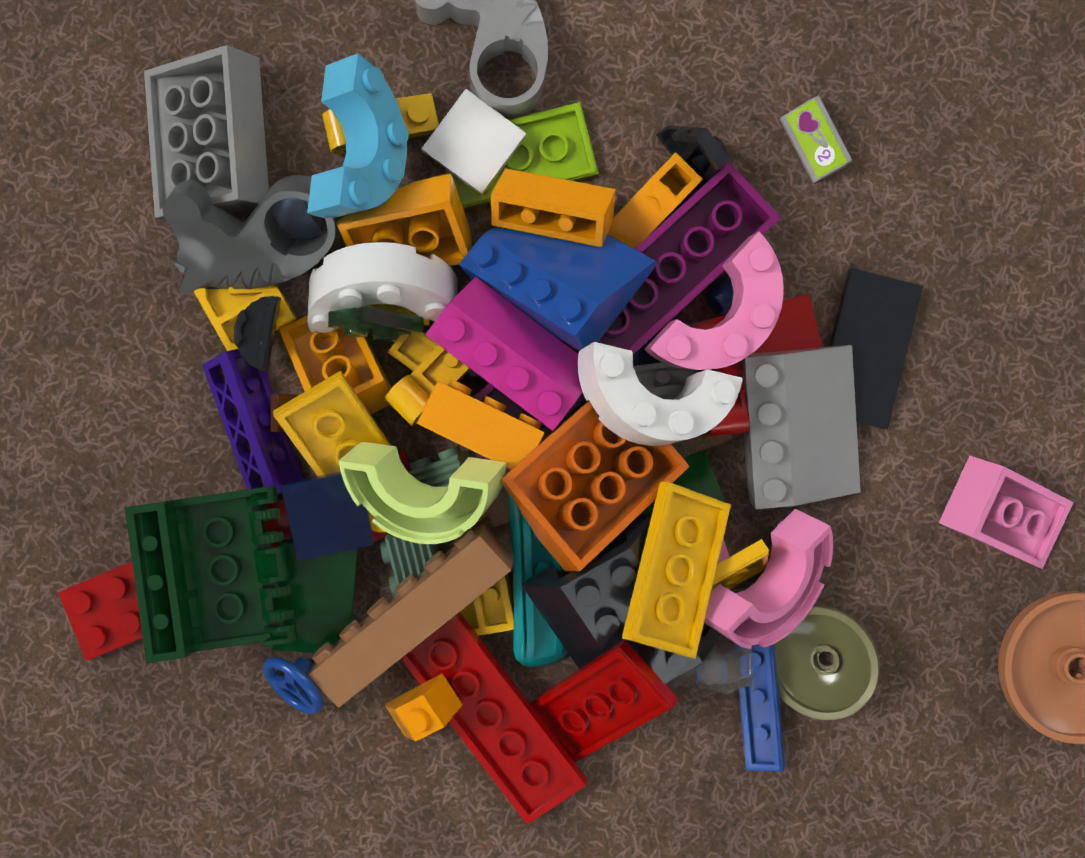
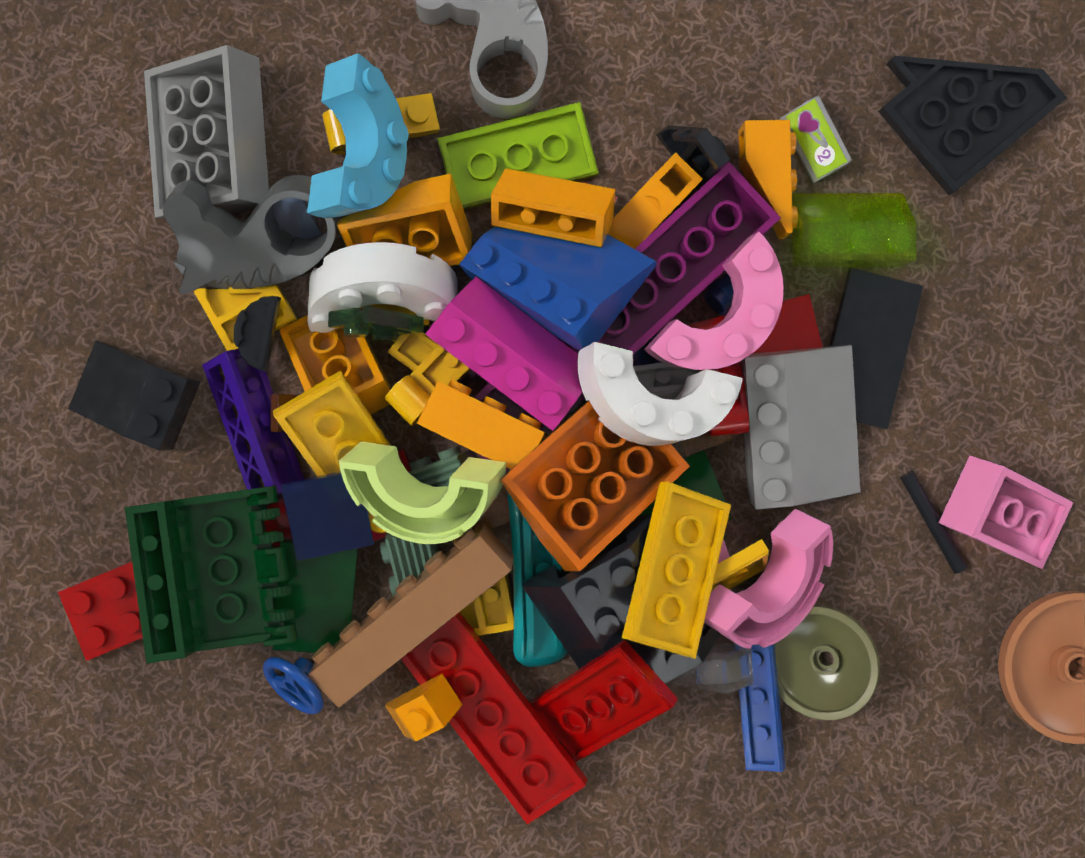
white tile [421,89,526,196] -> none
none -> black slope [68,340,201,450]
none -> light orange slope [738,120,798,239]
none -> clear neon green slope [792,193,916,267]
none -> black wing [878,56,1067,196]
none -> black bar [900,470,968,574]

